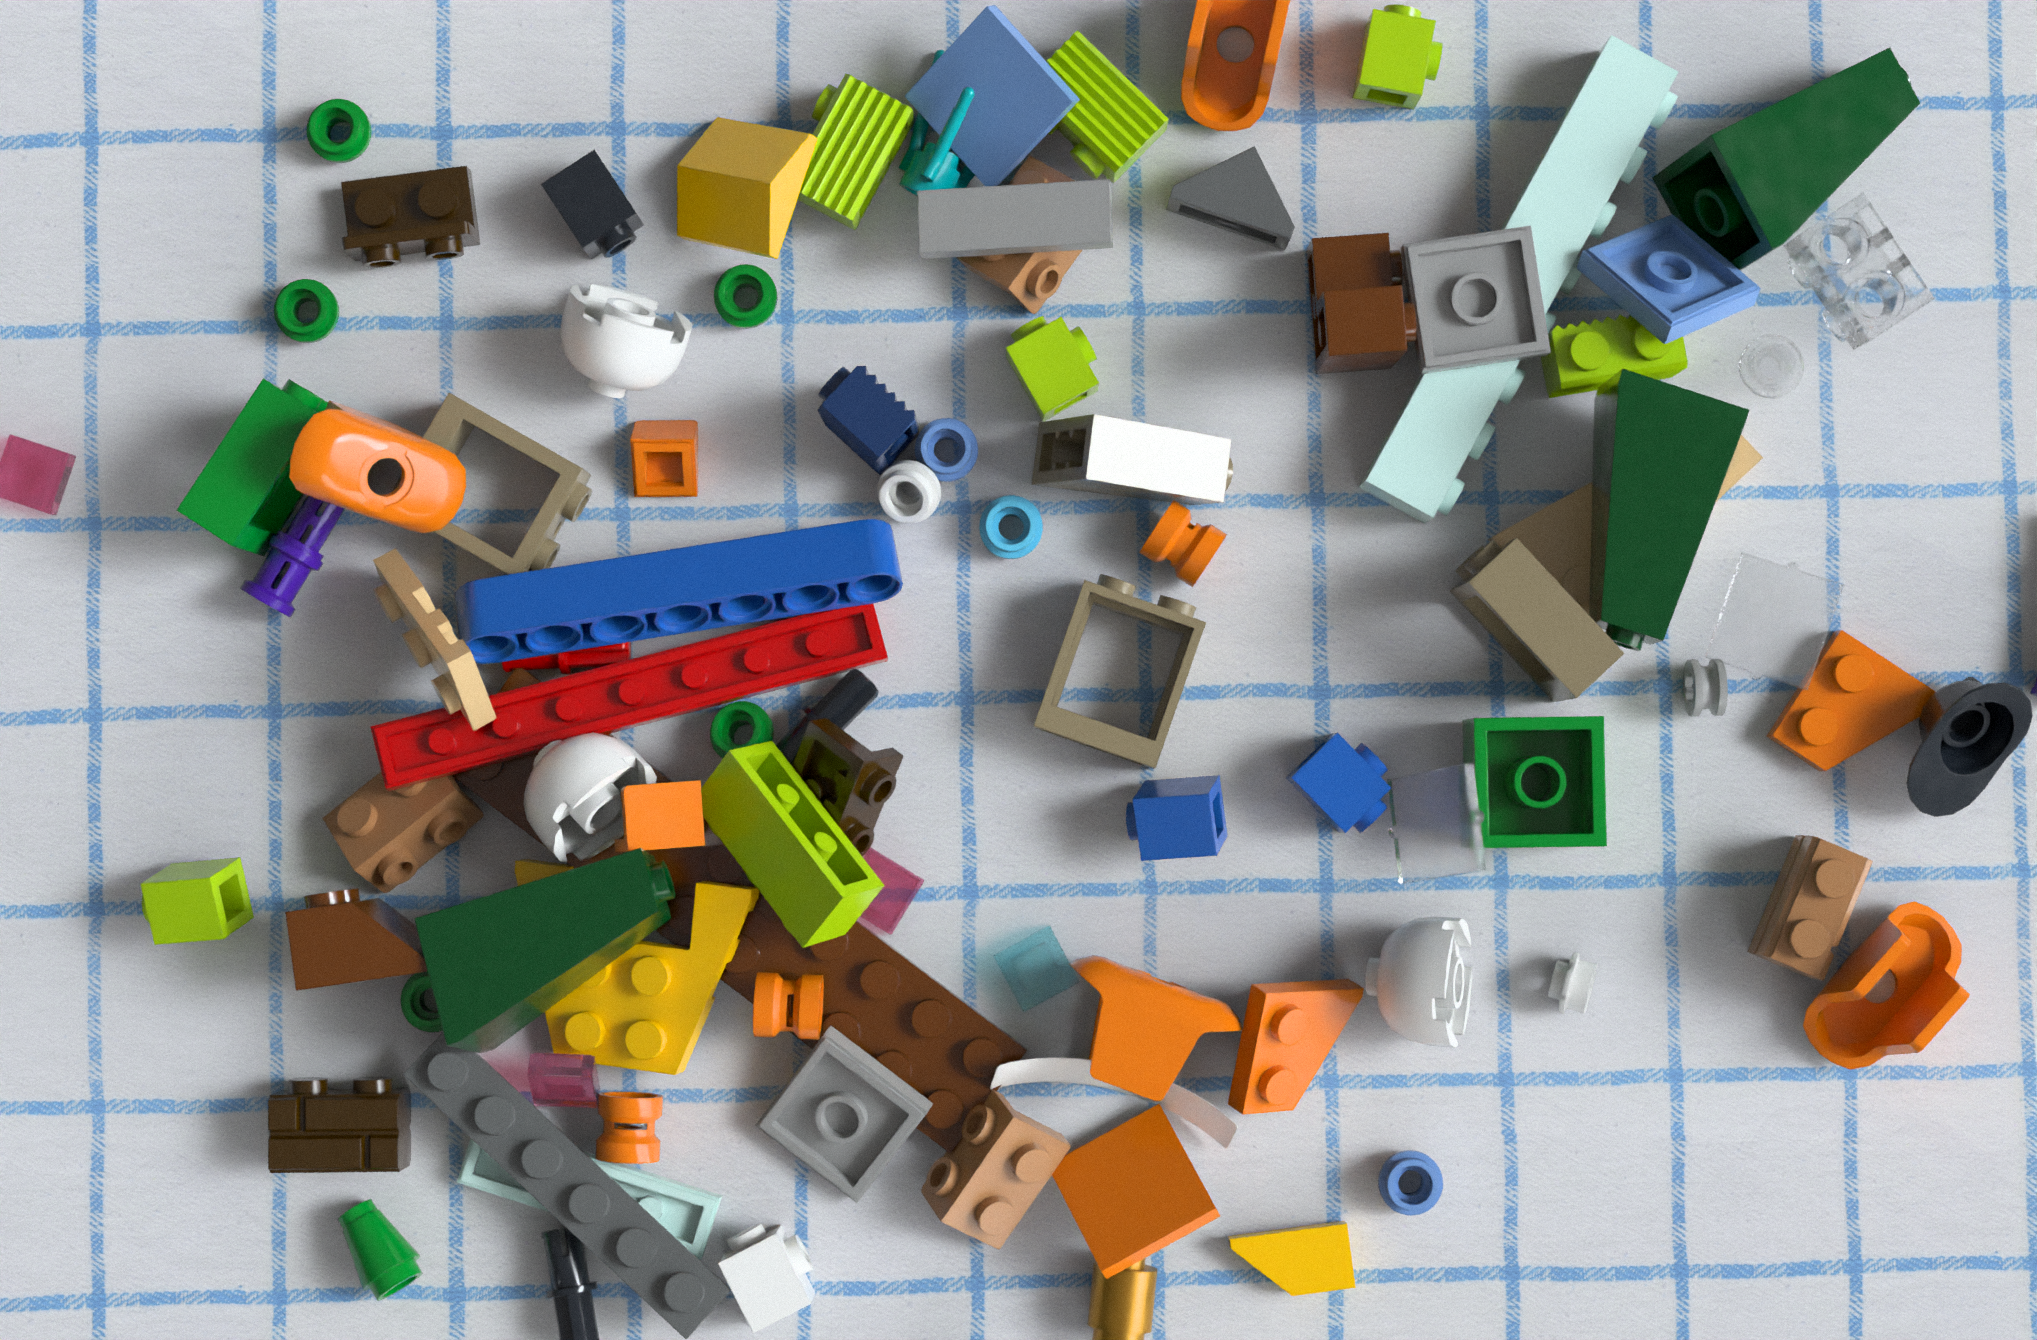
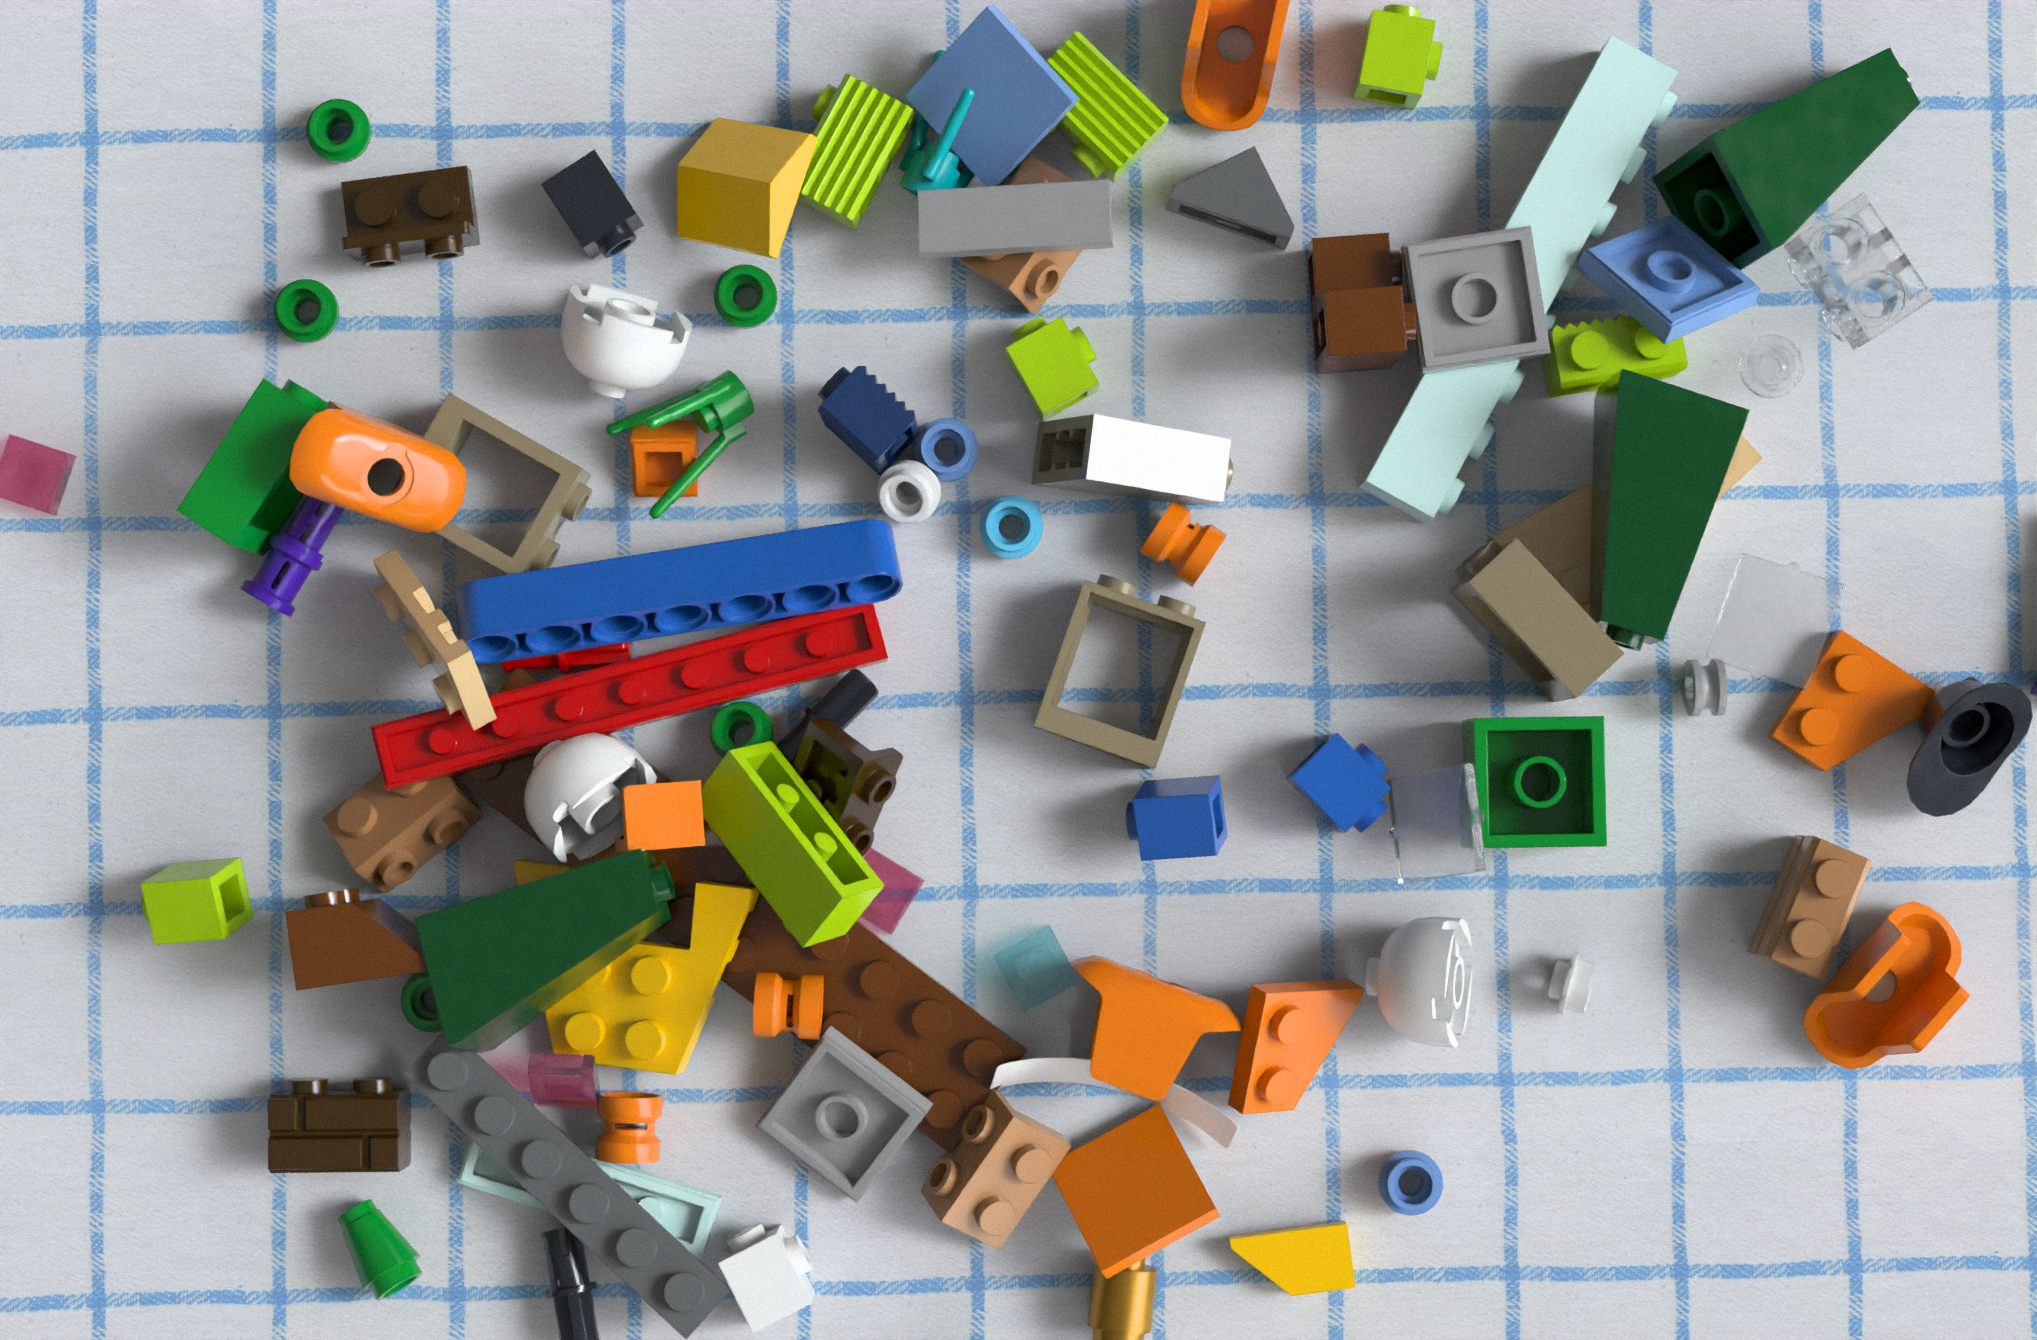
none -> green plant [606,370,754,519]

